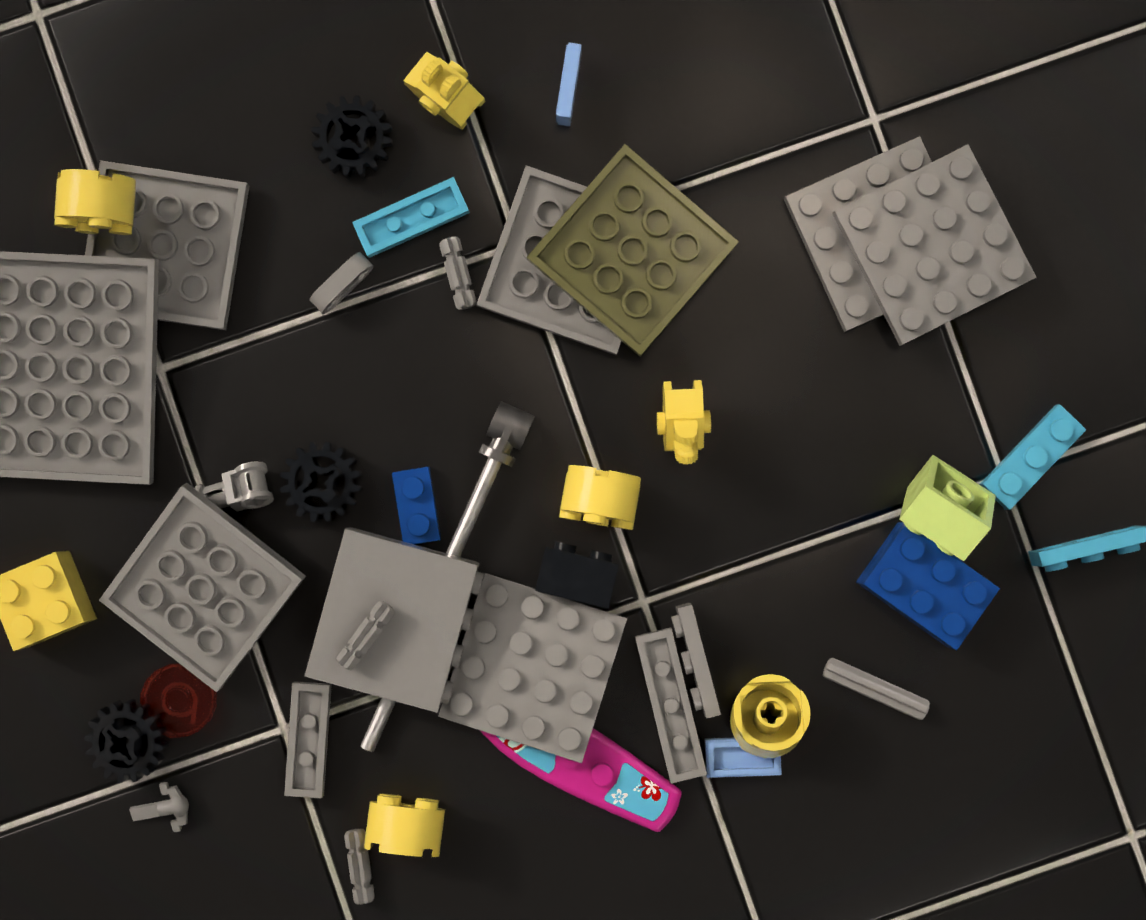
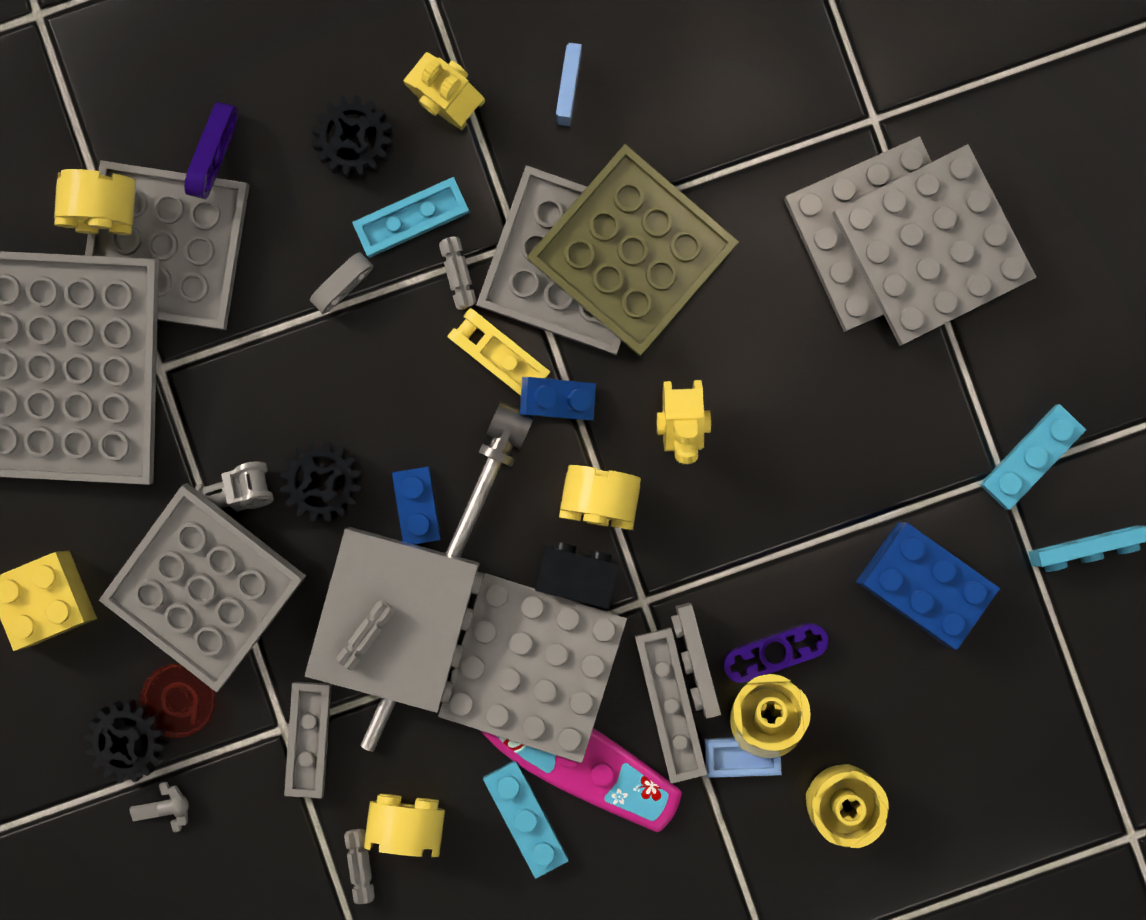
light grey axle [823,658,930,720] -> none
yellowish green brick [899,455,996,561] -> none
none -> dark purple beam [184,102,238,199]
none -> light yellow plate [447,308,551,396]
none -> medium azure plate [483,761,568,879]
none -> blue plate [520,377,596,420]
none -> dark purple beam [723,623,828,683]
none -> light yellow brick [806,764,889,848]

